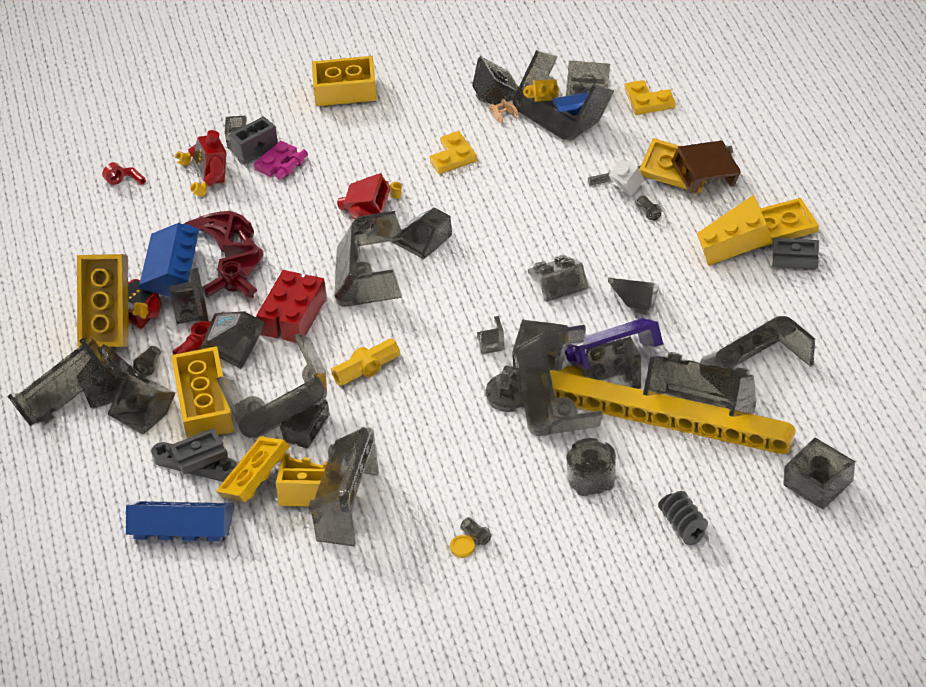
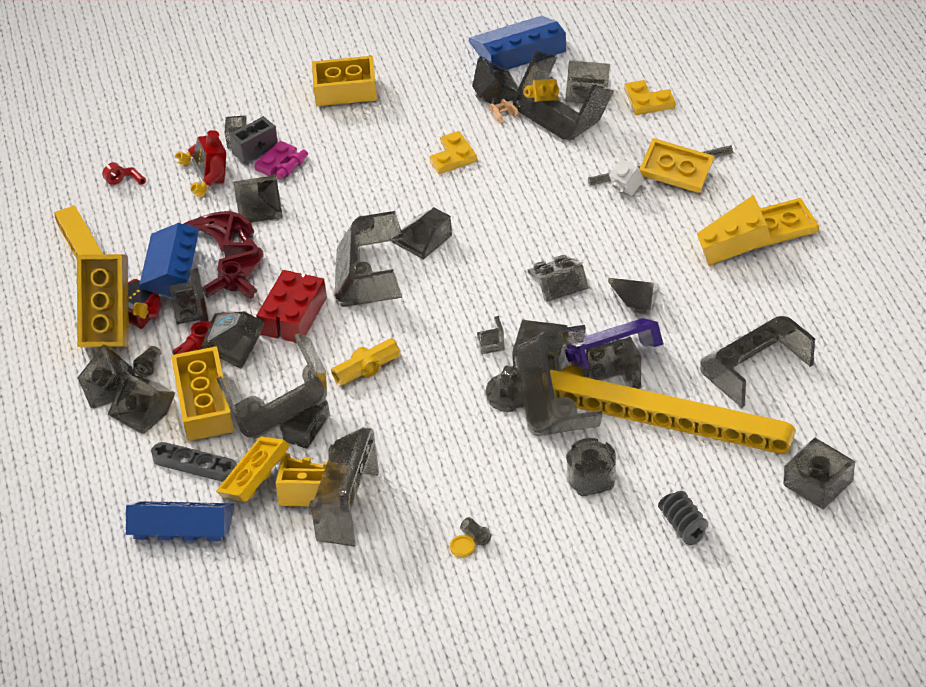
clear smoke windscreen [7,338,112,427] -> none
dark grey plate [169,428,228,475] -> none
red torso [337,173,402,235] -> none
blue slope [553,92,600,115] -> none
clear smoke pin [636,195,662,221] -> none
clear smoke windscreen [643,352,756,417] -> none
reddish brown panel [671,140,741,193] -> none
dark grey plate [772,238,819,269] -> none
none -> yellow beam [54,205,103,259]
none -> clear smoke slope [233,175,283,223]
none -> blue slope [468,15,566,73]

